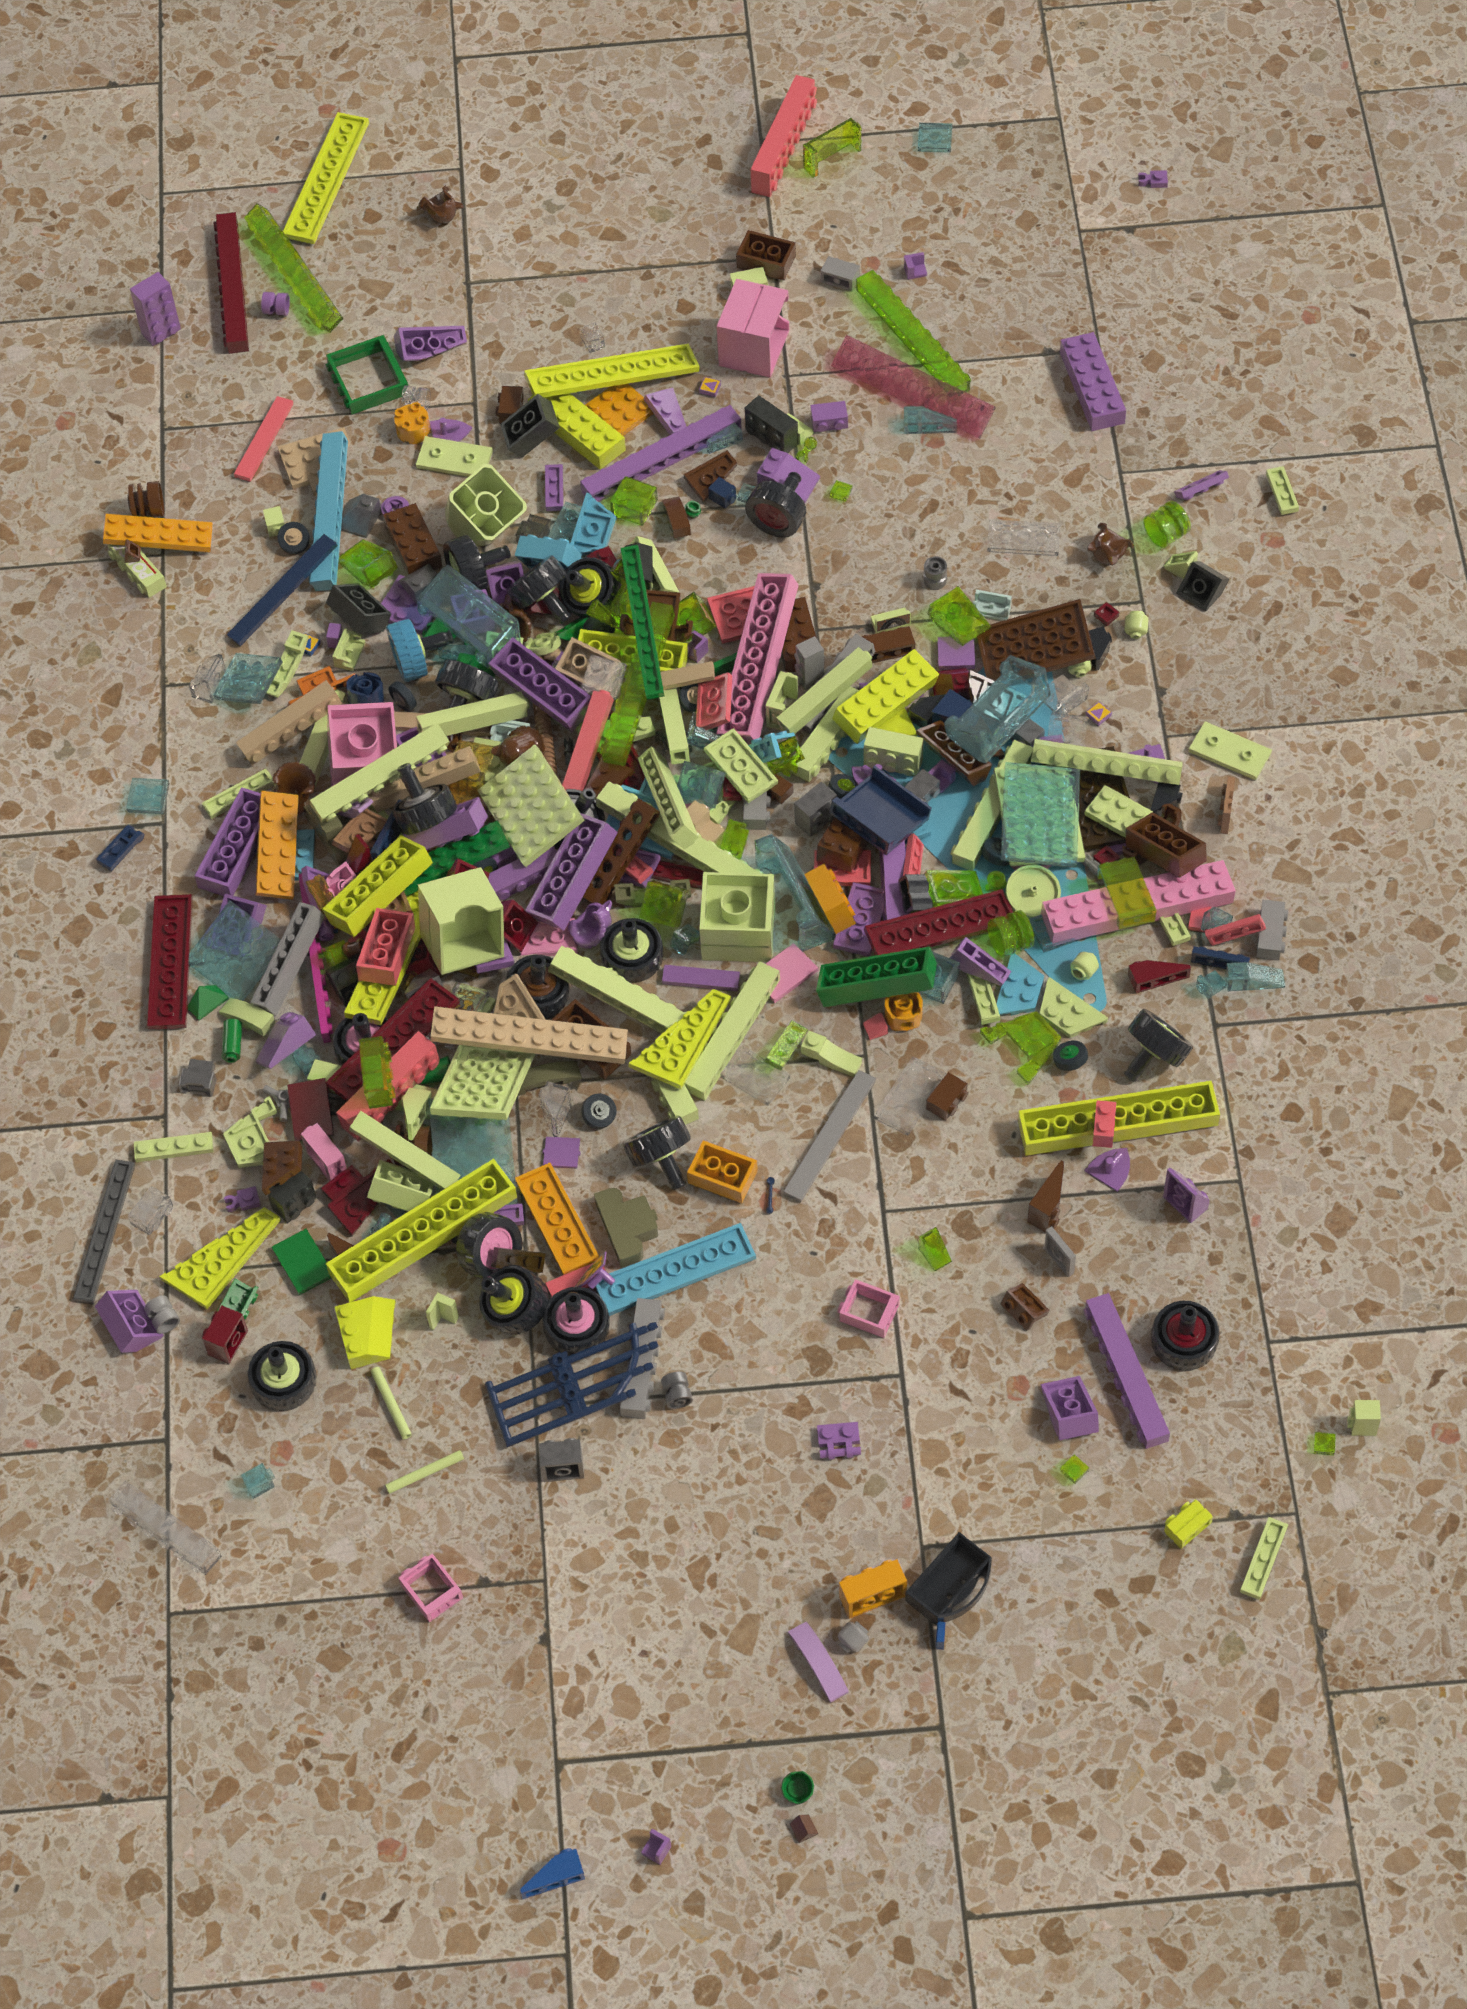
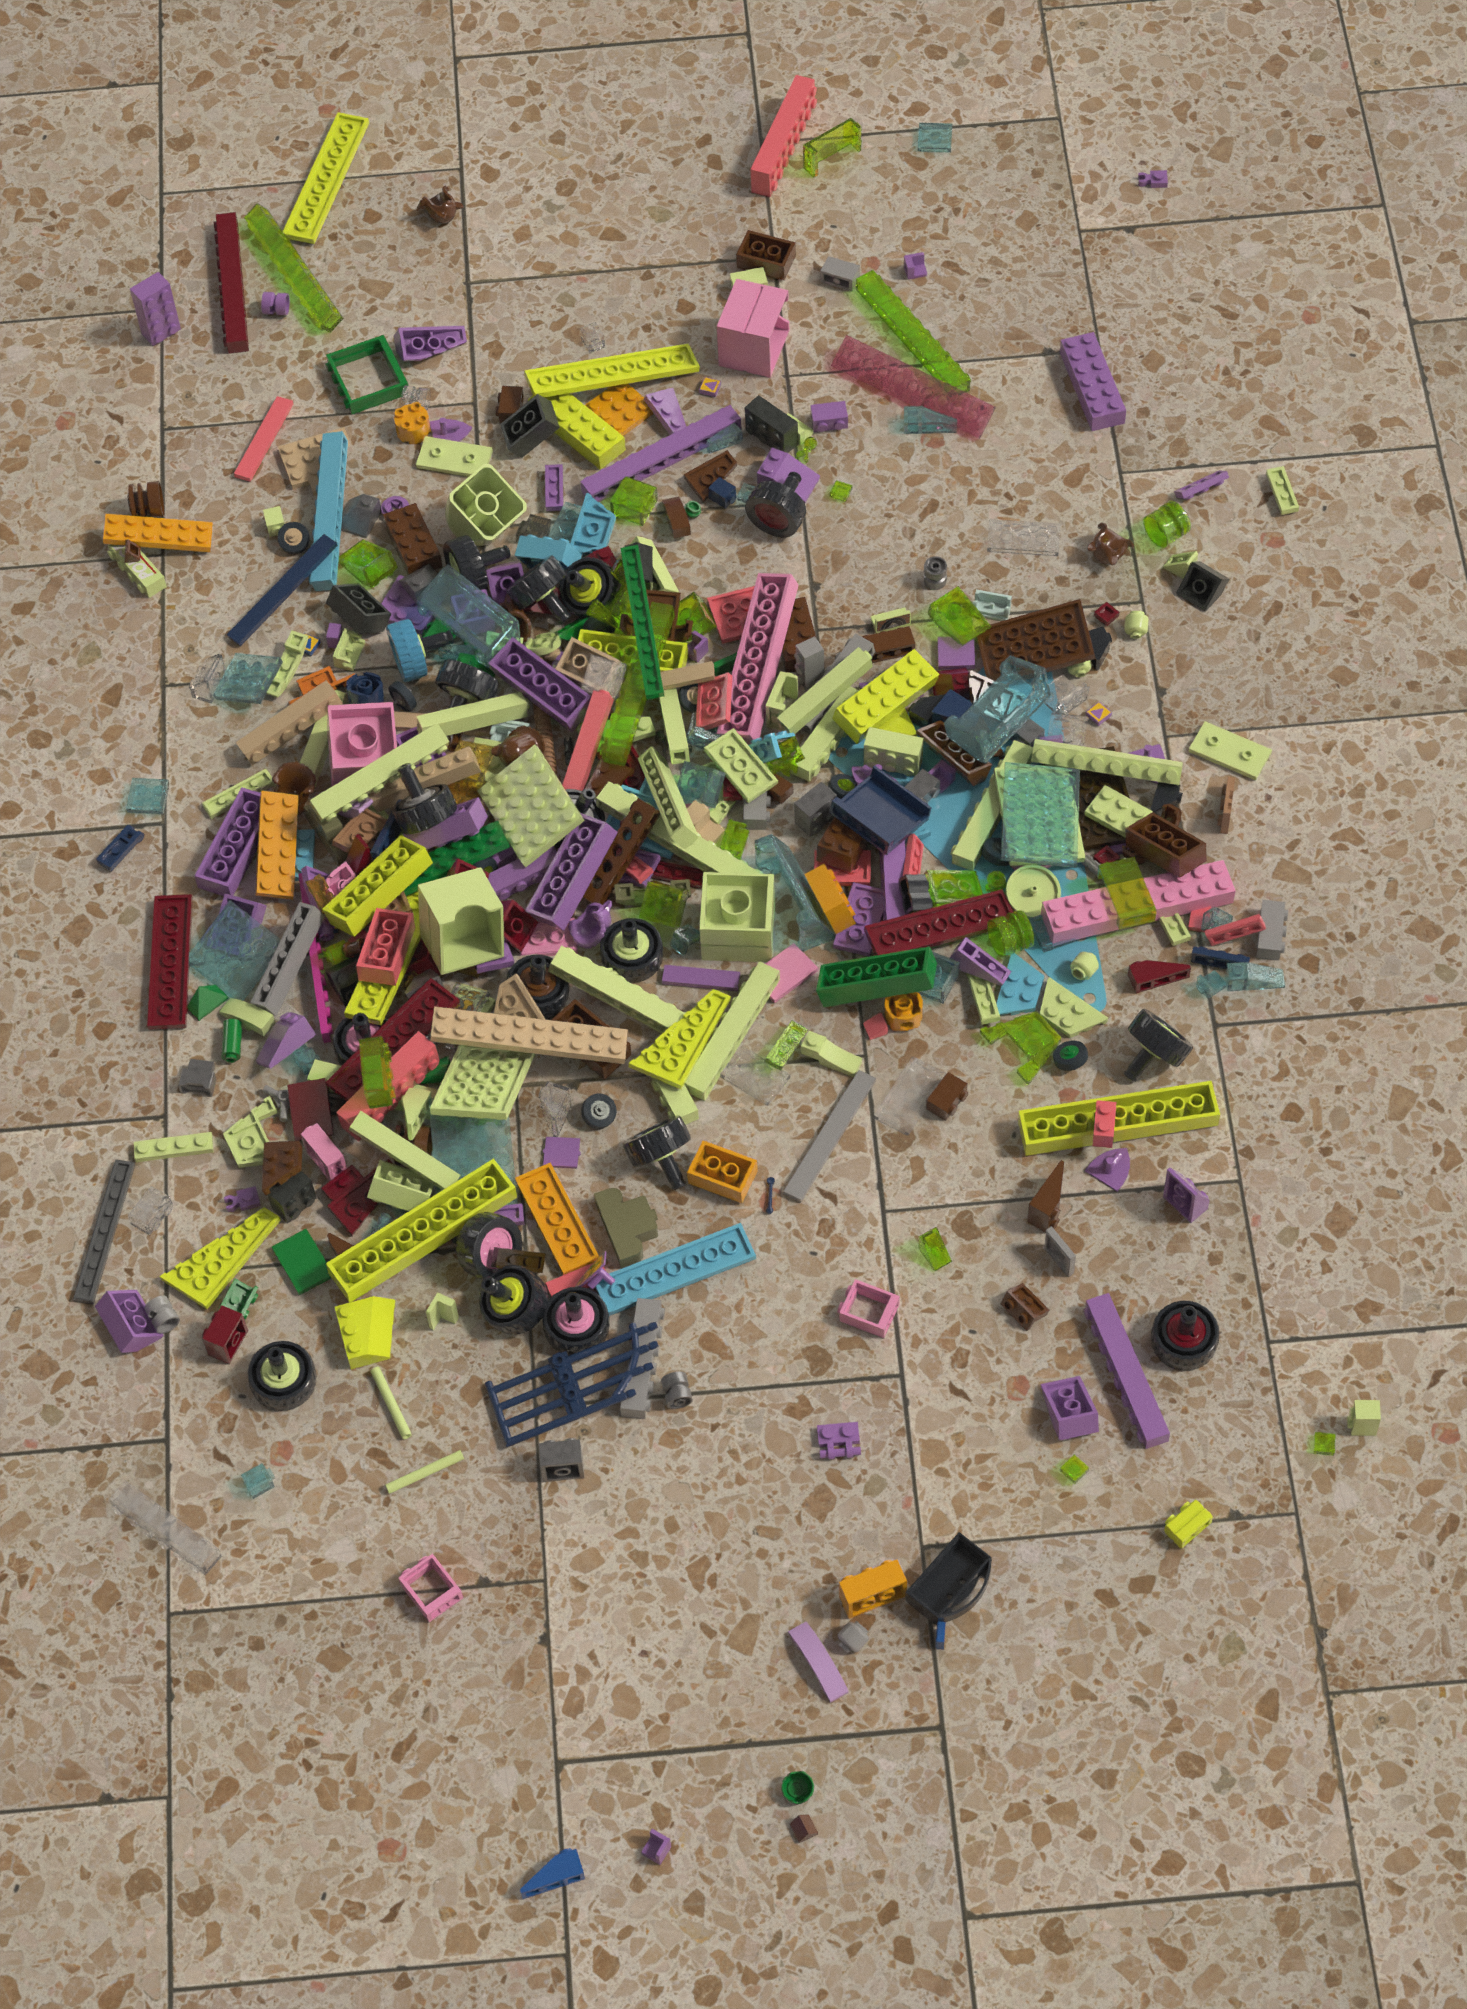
olive slope [517,1061,582,1096] -> none
yellowish green plate [1240,1517,1288,1600] -> none

